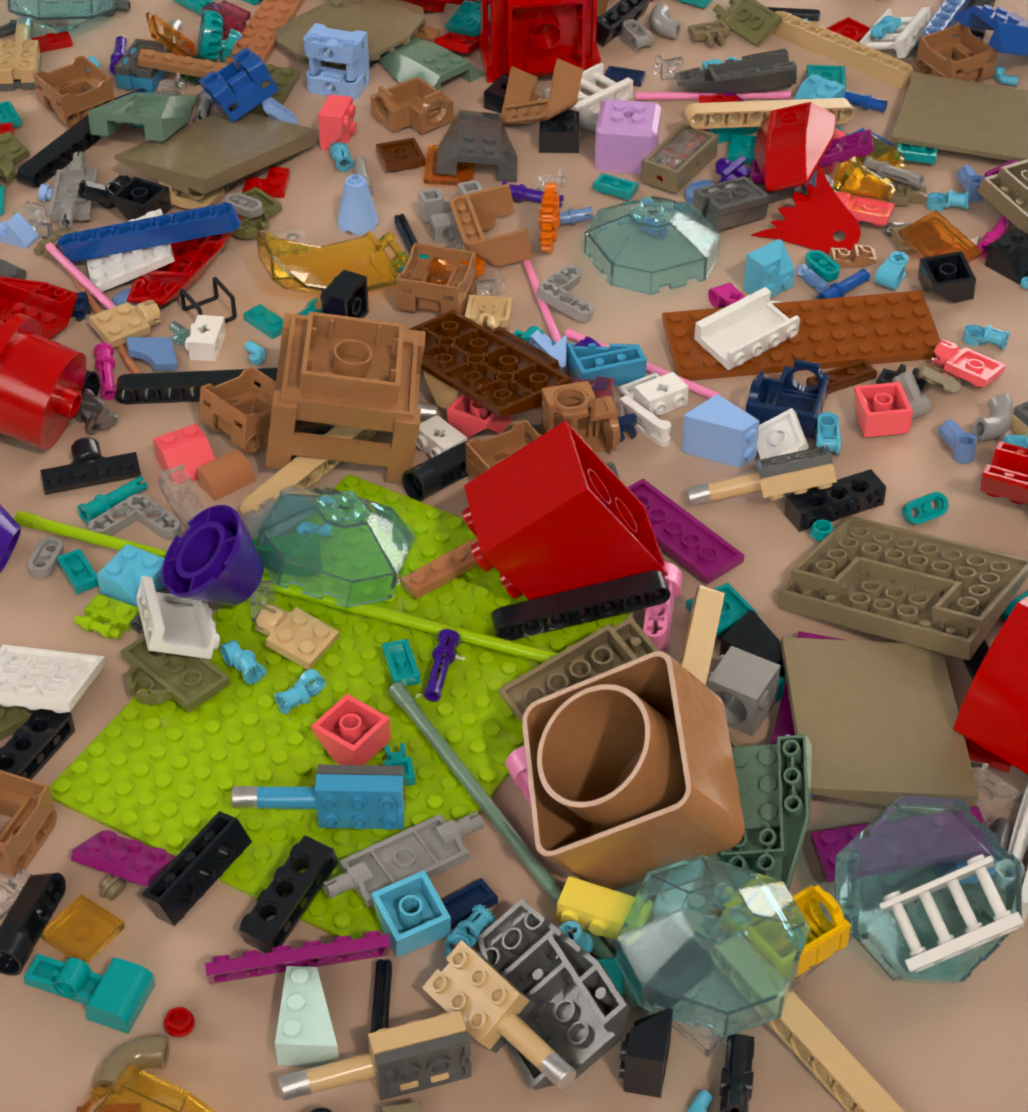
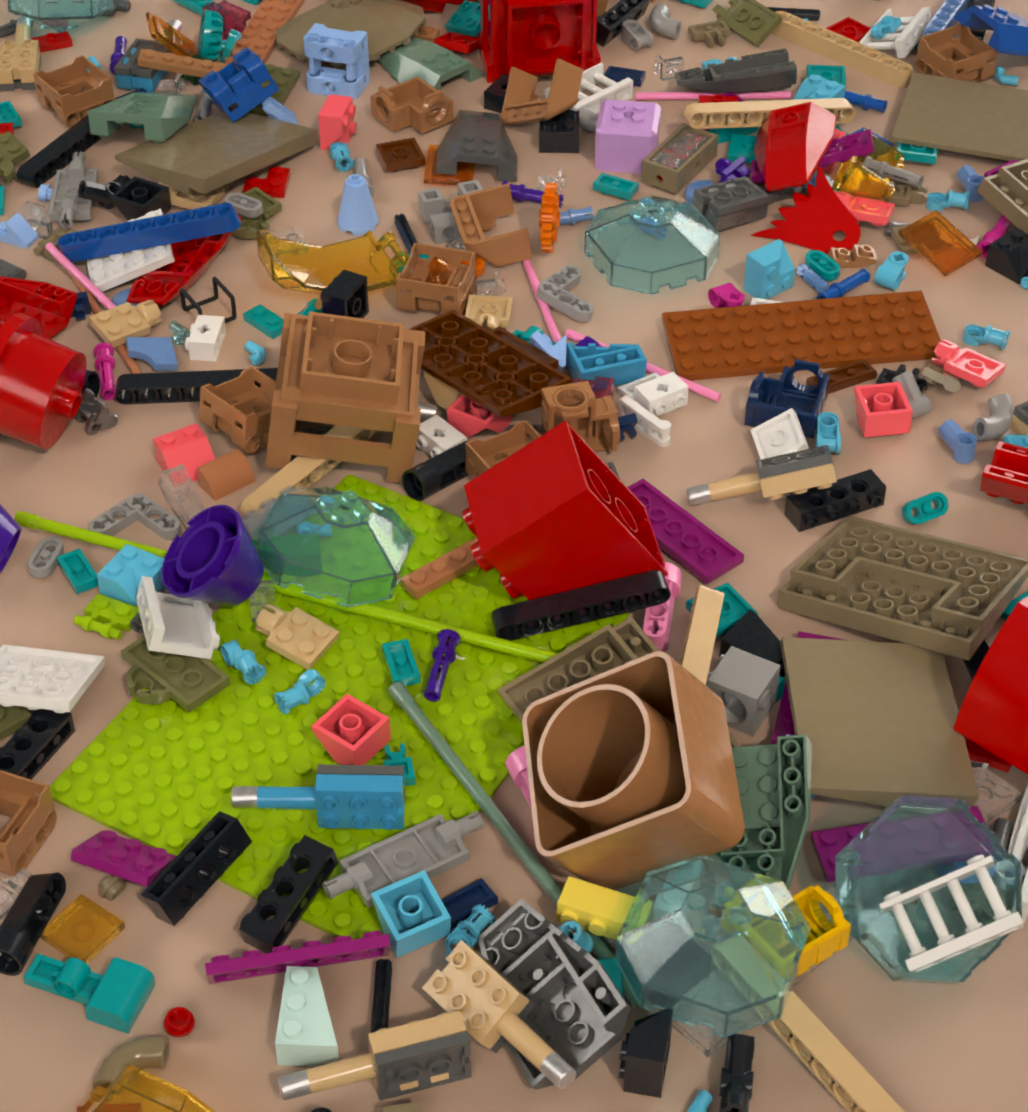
black plate [40,437,141,495] -> none
teal pin [77,476,148,524] -> none
light blue slope [682,394,759,468] -> none
white panel [694,287,800,370] -> none
teal plate [810,520,834,542] -> none
black slope [918,251,976,303] -> none

